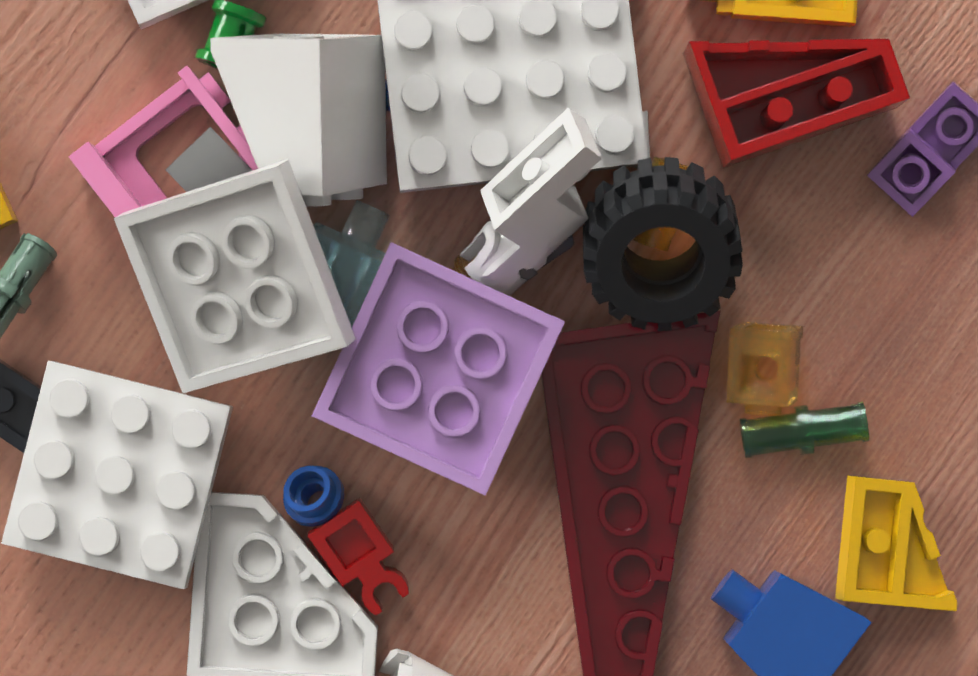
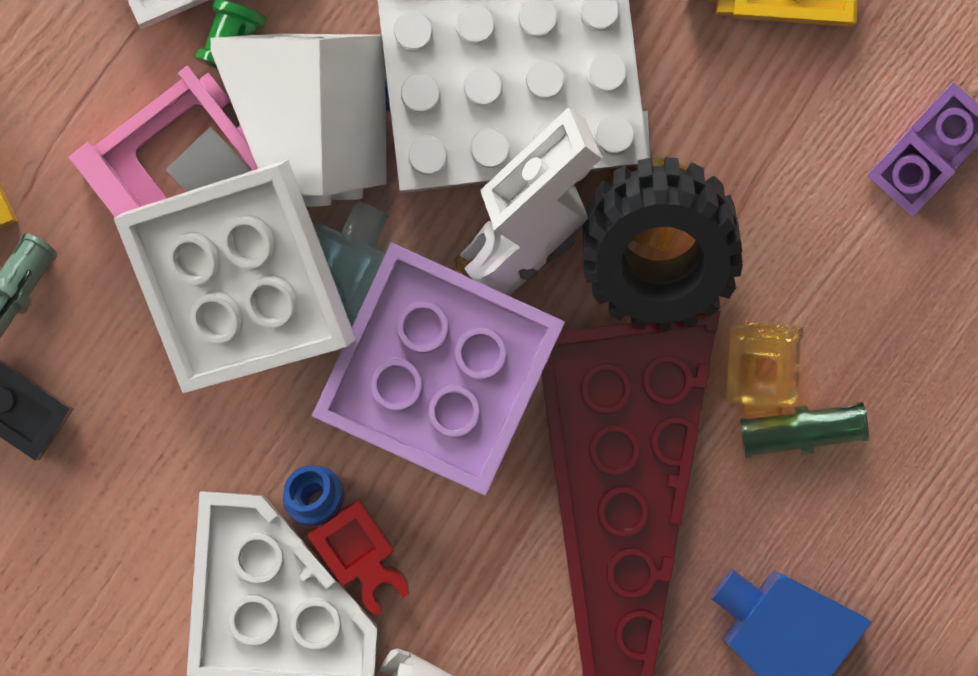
white plate [1,361,233,589] -> none
red wedge [683,39,910,168] -> none
yellow wing [835,475,958,611] -> none

